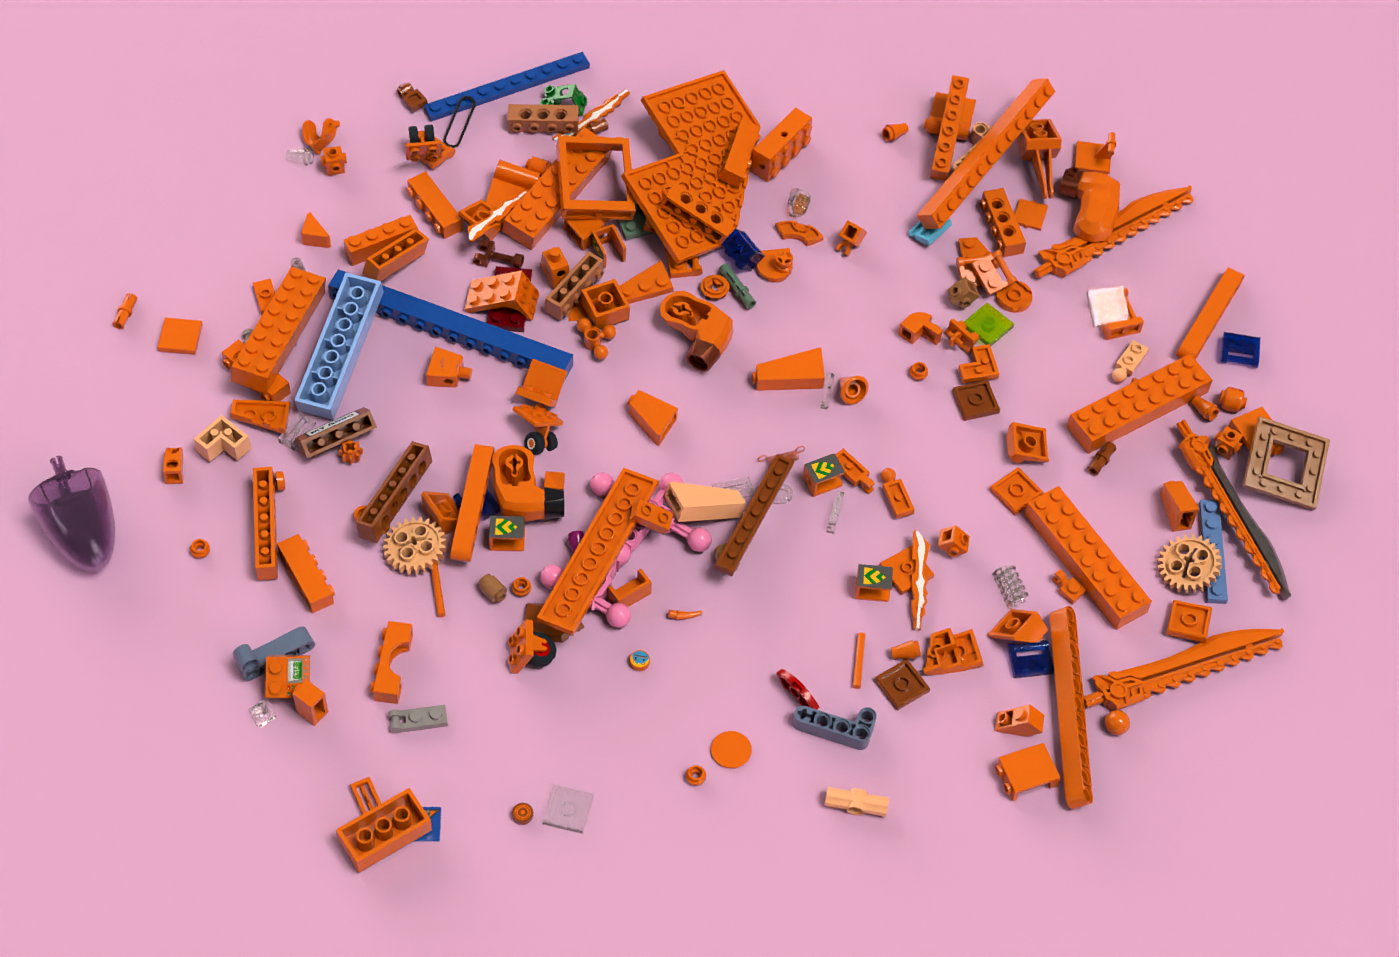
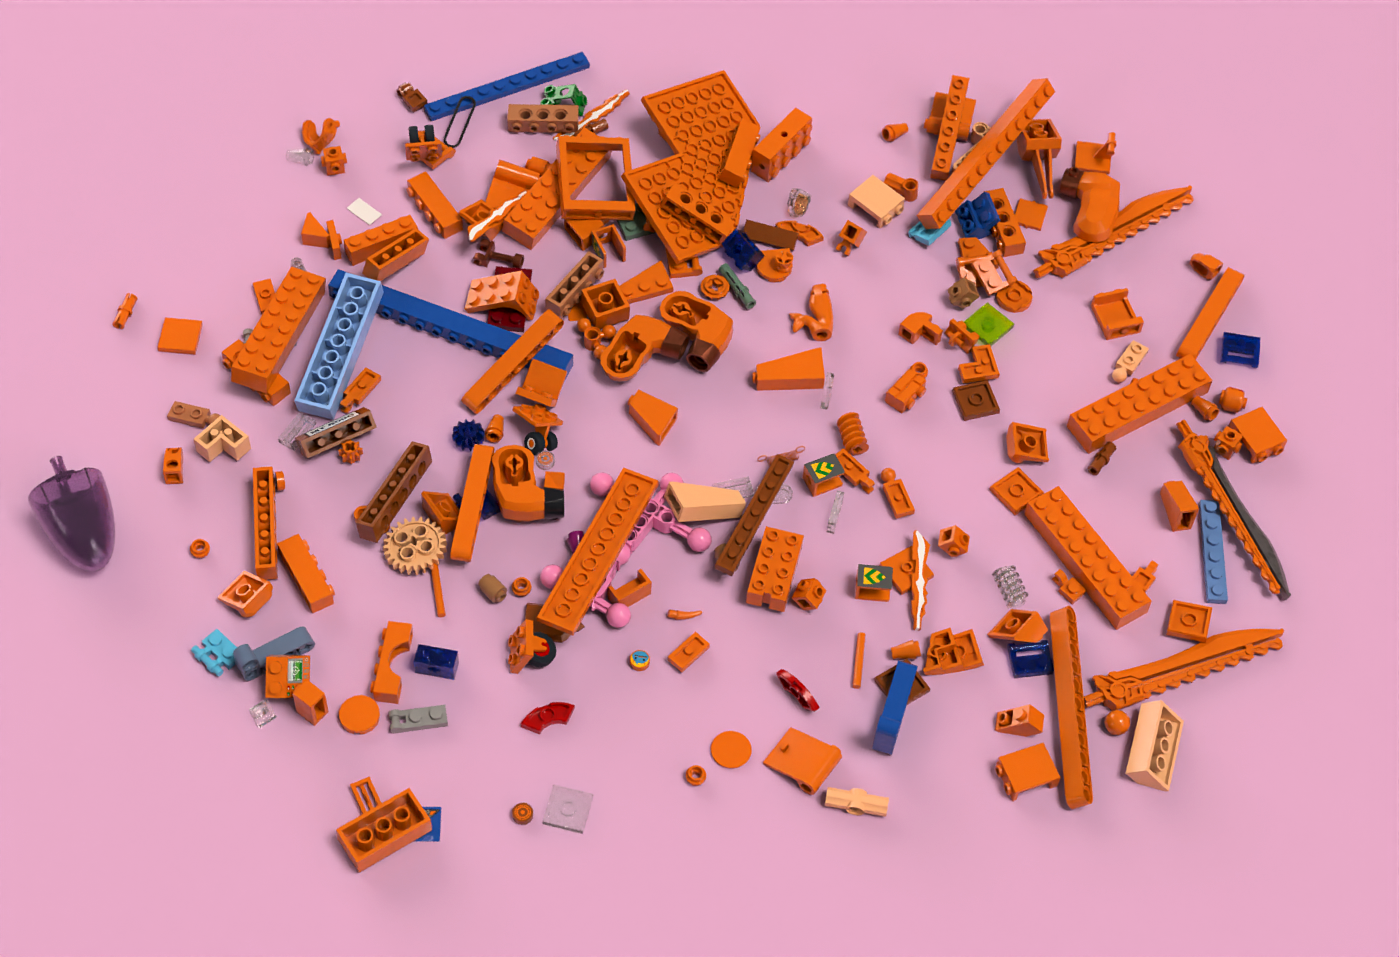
orange wing [230,399,291,434] -> none
orange torso [426,347,473,388] -> none
piece [489,516,525,551] -> none
orange torso [541,247,570,290] -> none
orange piece [629,498,673,534] -> none
sand blue beam [793,706,877,750] -> none
orange hat [840,376,868,405] -> none
clear tile [1086,286,1129,327] -> none
light nougat gear [1158,534,1222,594] -> none
medium nougat plate [1242,416,1330,510] -> none
none -> nougat plate [167,401,221,429]
none -> medium azure plate [191,629,237,677]
none -> orange slope [217,571,273,617]
none -> orange plate [326,220,342,260]
none -> orange tile [339,695,380,734]
none -> orange plate [340,367,381,414]
none -> white sticker [347,198,382,225]
none -> clear blue brick [414,644,459,680]
none -> clear blue gear [452,419,485,451]
none -> orange beam [461,309,564,414]
none -> orange cone [485,414,504,443]
none -> red tile [521,702,575,734]
none -> clear tile [536,450,555,470]
none -> orange piece [600,315,690,382]
none -> orange plate [668,632,710,672]
none -> dark orange tile [742,219,799,250]
none -> orange piece [746,526,804,612]
none -> orange door [763,727,842,795]
none -> orange piece [789,284,833,341]
none -> orange brick [792,578,827,610]
none -> orange piece [837,412,869,455]
none -> light nougat panel [848,175,905,228]
none -> blue beam [872,660,918,755]
none -> orange piece [884,173,918,202]
none -> orange brick [885,369,926,413]
none -> blue brick [955,191,1001,239]
none -> light nougat slope [1126,700,1184,791]
none -> orange plate [1132,560,1159,593]
none -> orange rock [1190,253,1223,280]

